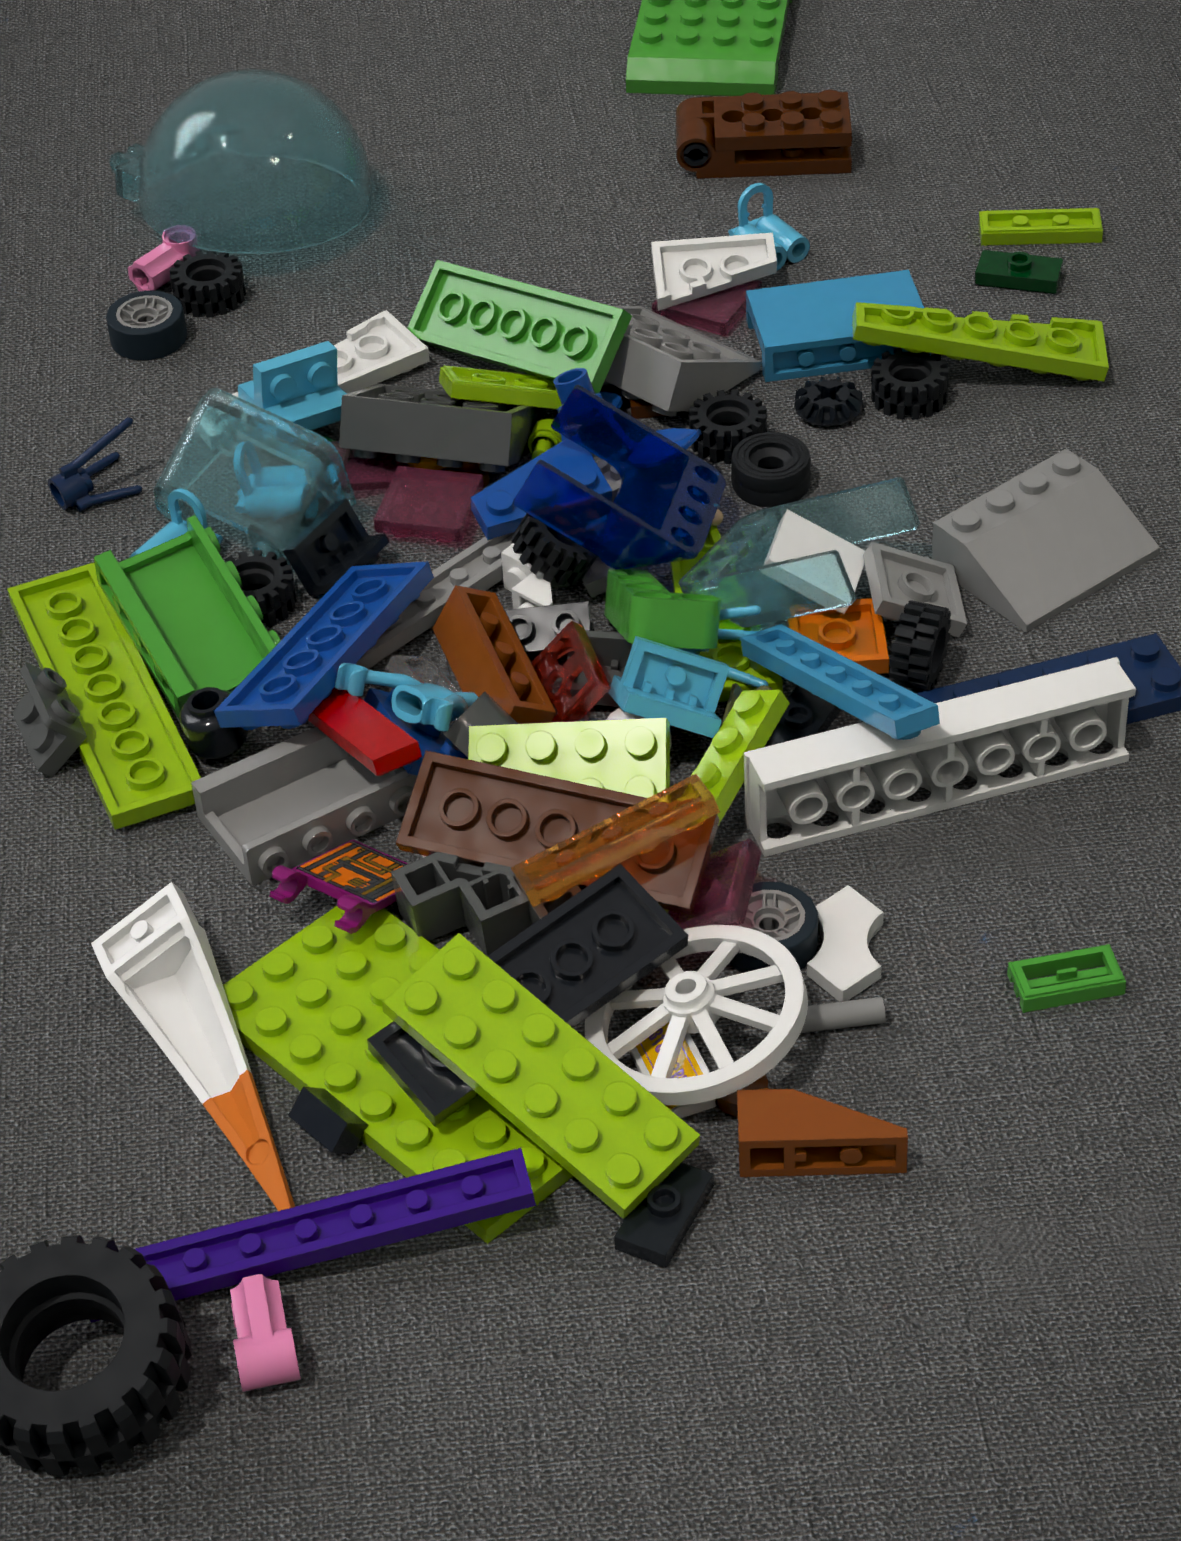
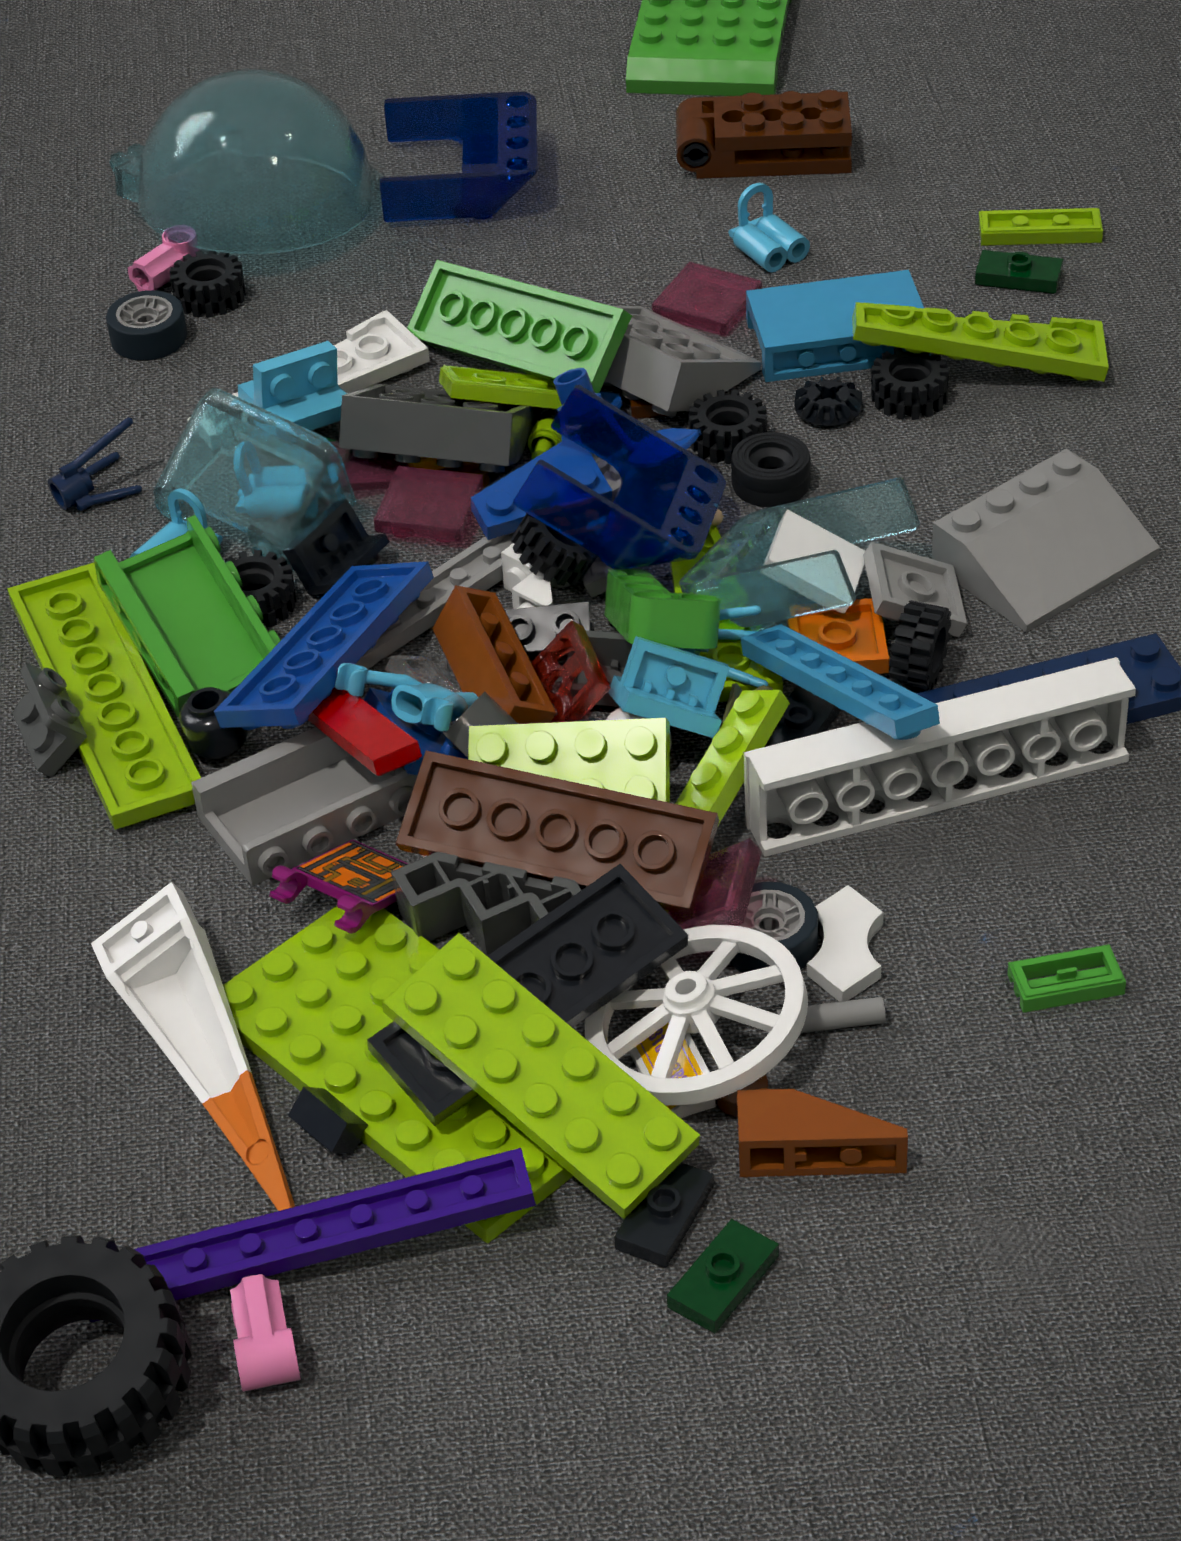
clear orange plate [511,774,720,907] -> none
white wing [651,232,777,311] -> none
none -> clear blue windscreen [380,91,538,222]
none -> dark green plate [667,1219,779,1334]

